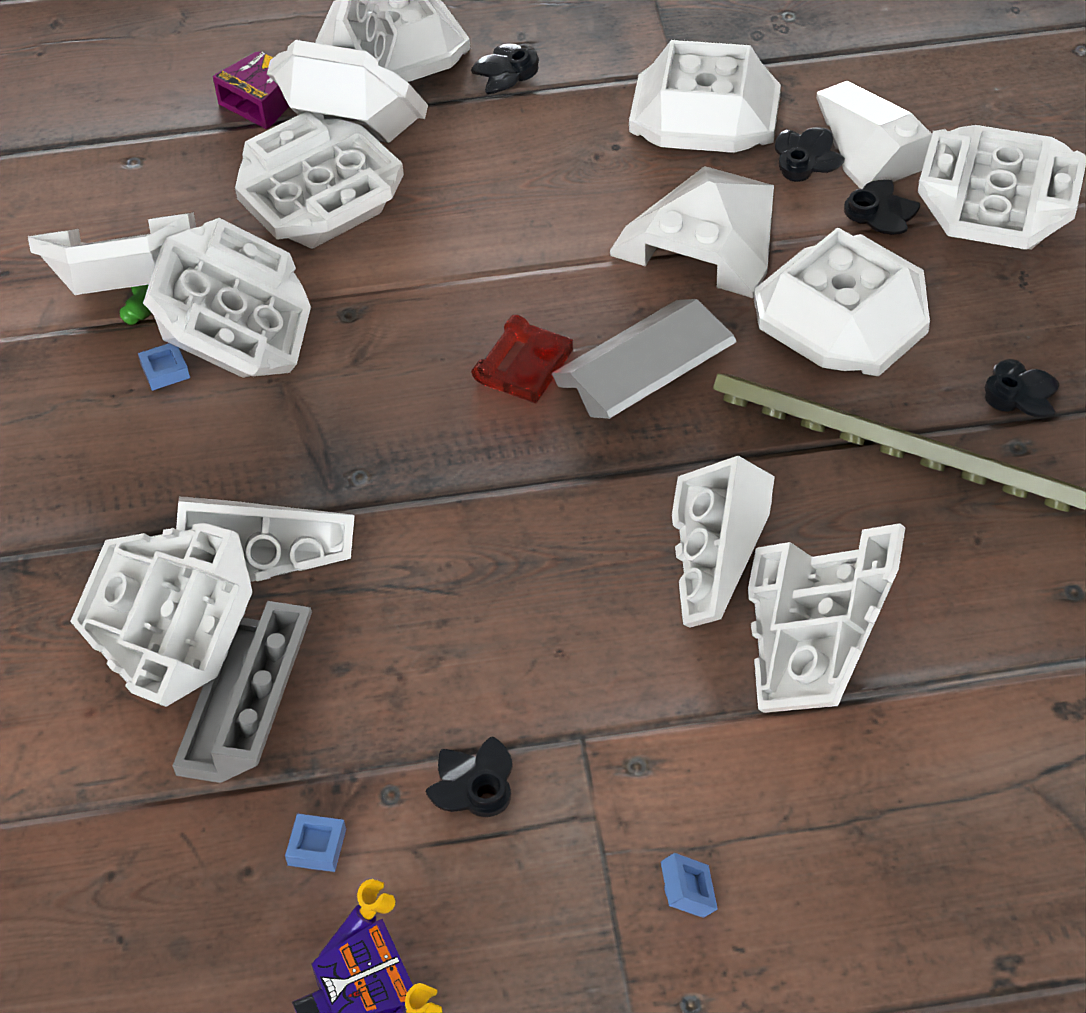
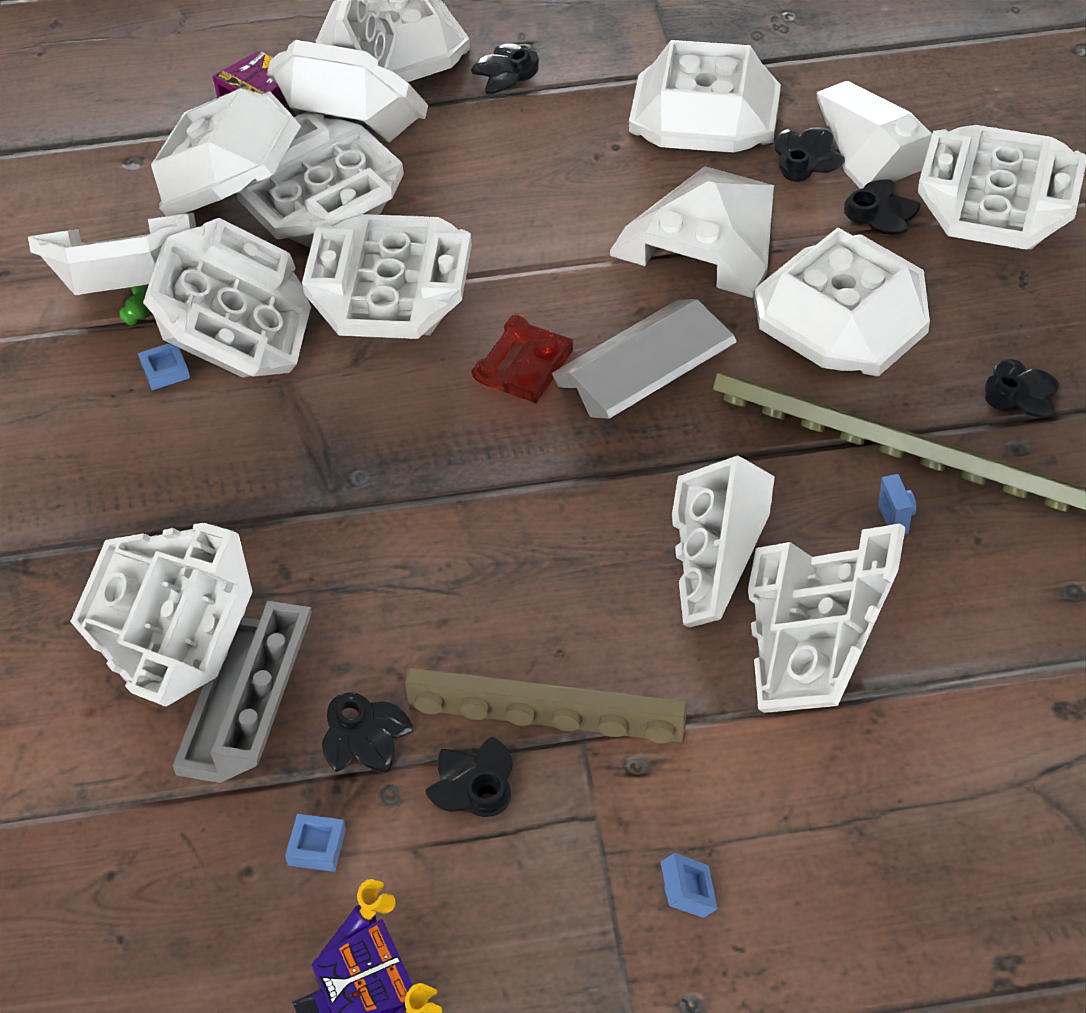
white wedge [176,496,355,582] -> none
none -> white piece [151,88,301,216]
none -> white piece [302,214,472,339]
none -> black plate [322,692,413,773]
none -> dark tan plate [405,668,686,743]
none -> medium blue plate [878,474,916,535]

